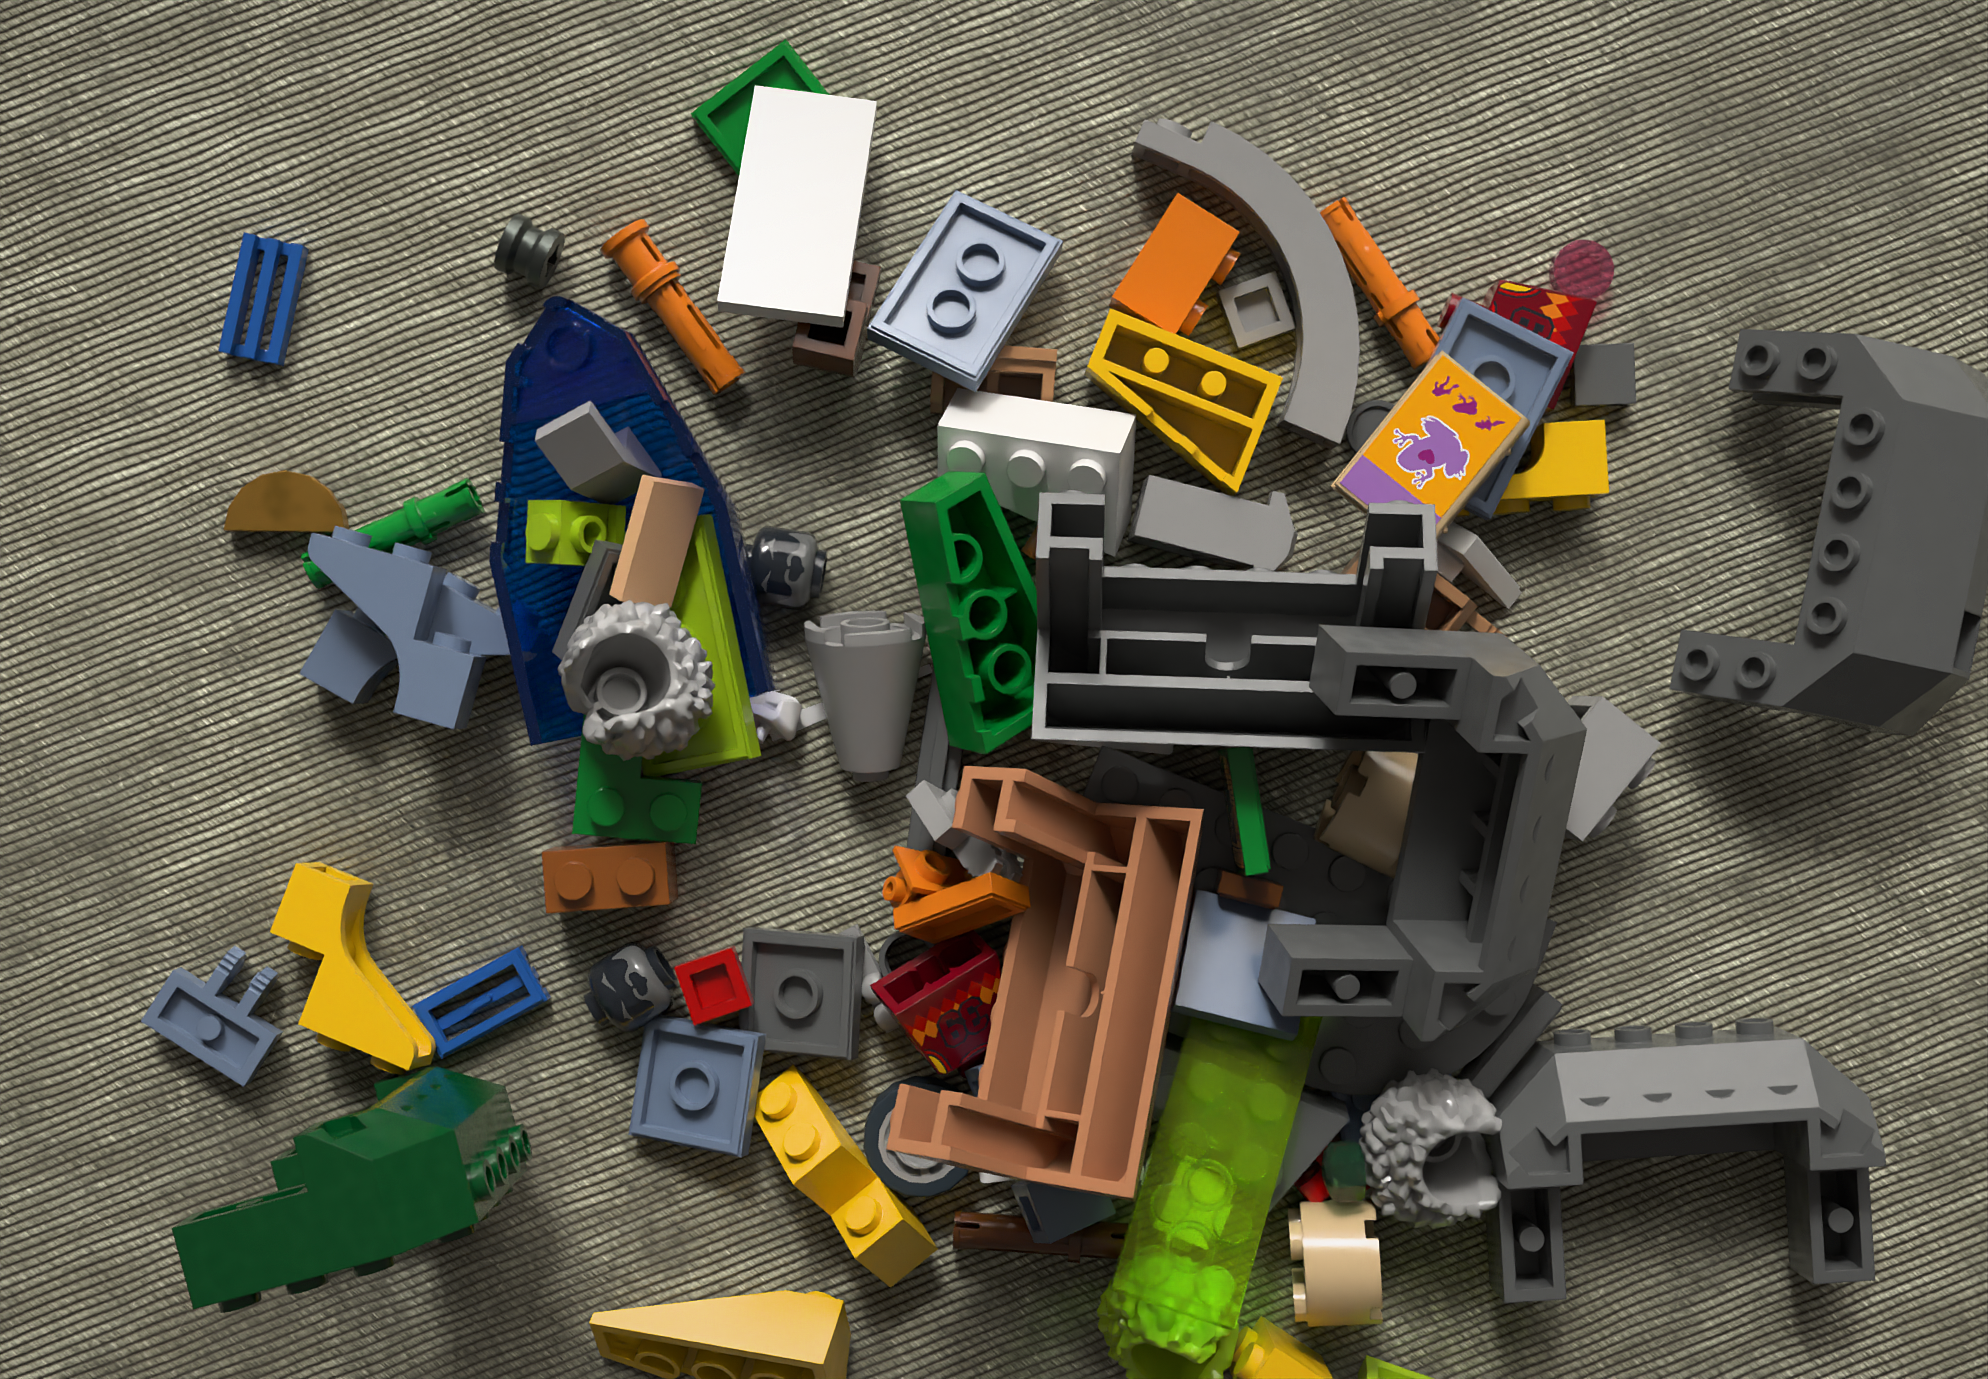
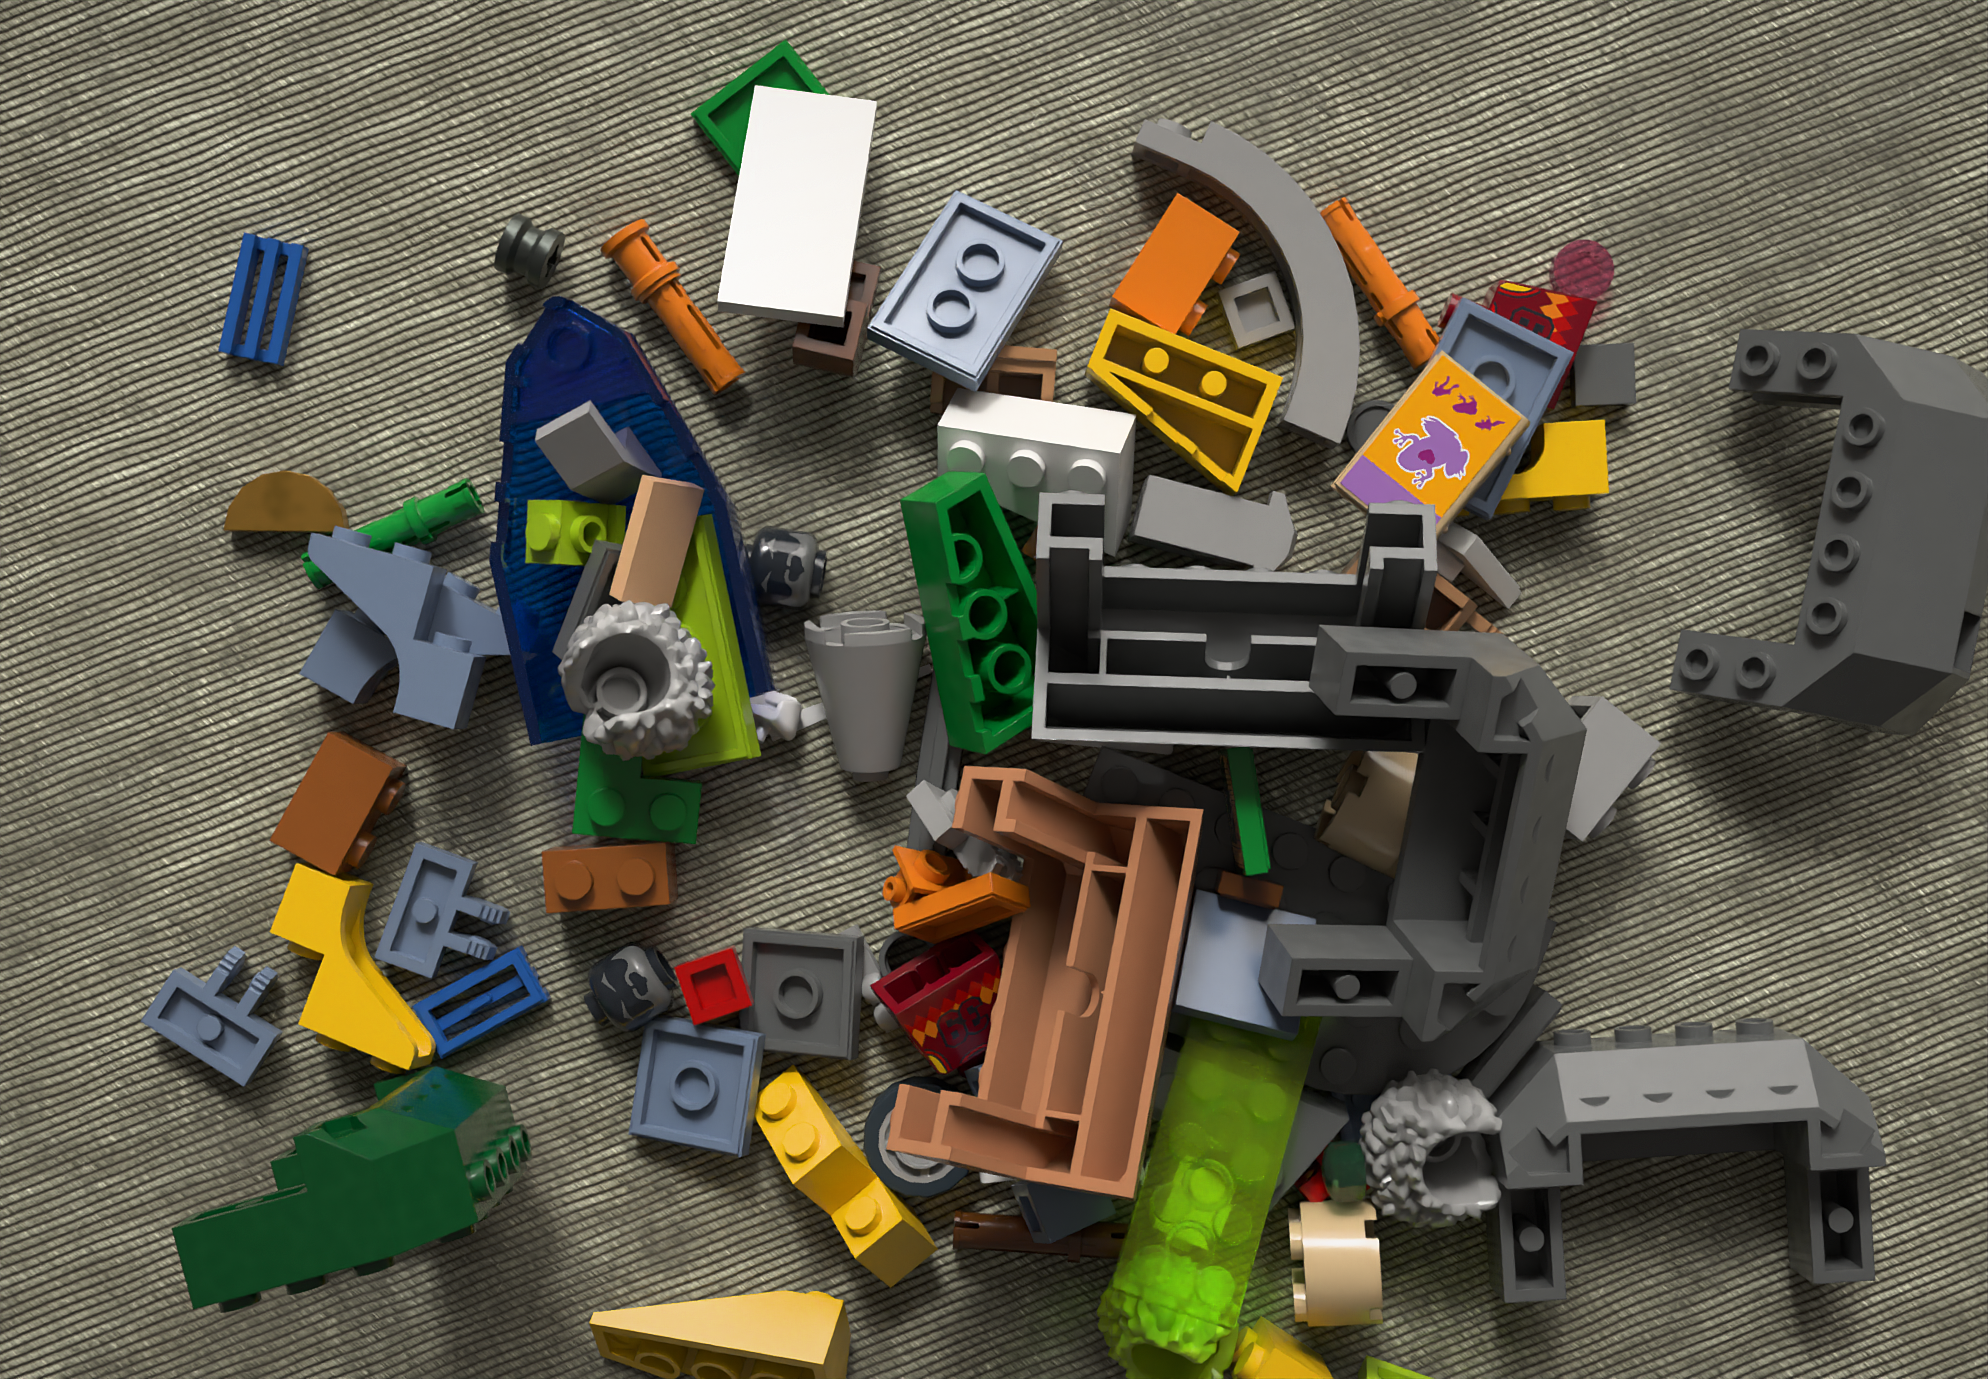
none -> dark orange brick [269,731,407,876]
none -> sand blue hinge [374,842,510,979]

